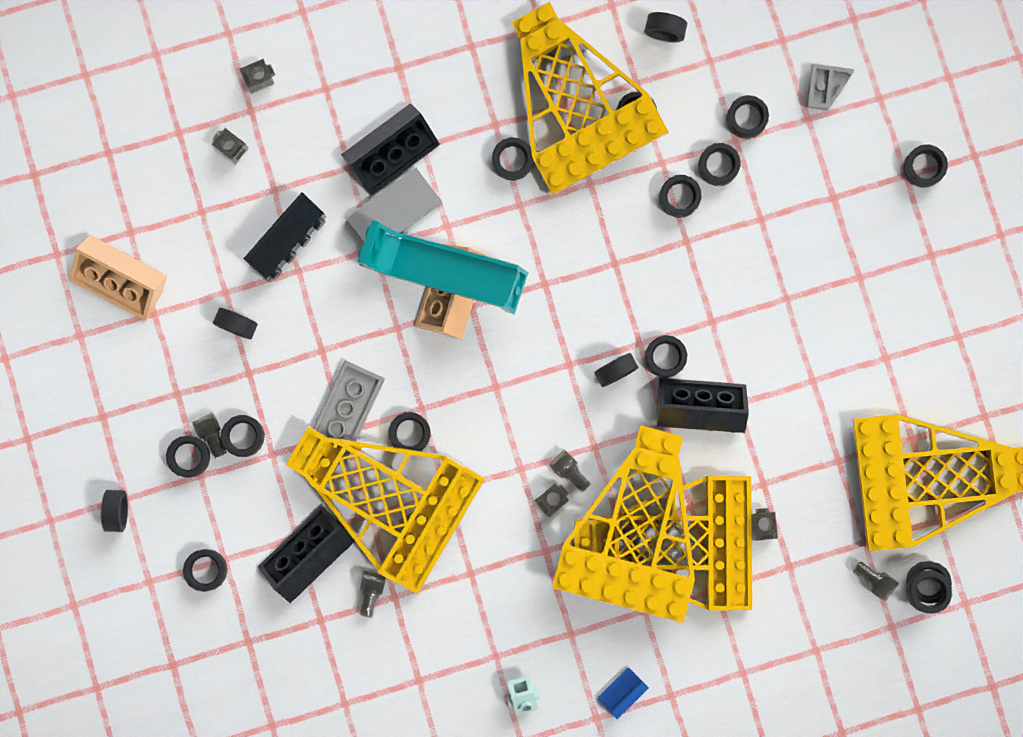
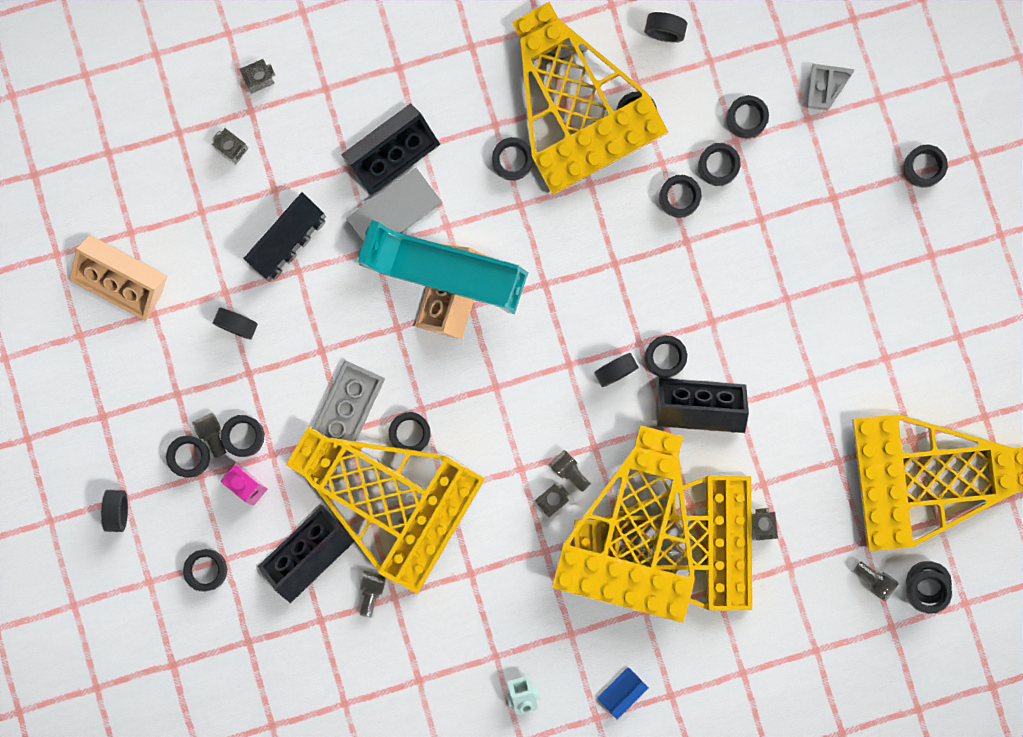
none -> dark pink torso [221,462,268,506]

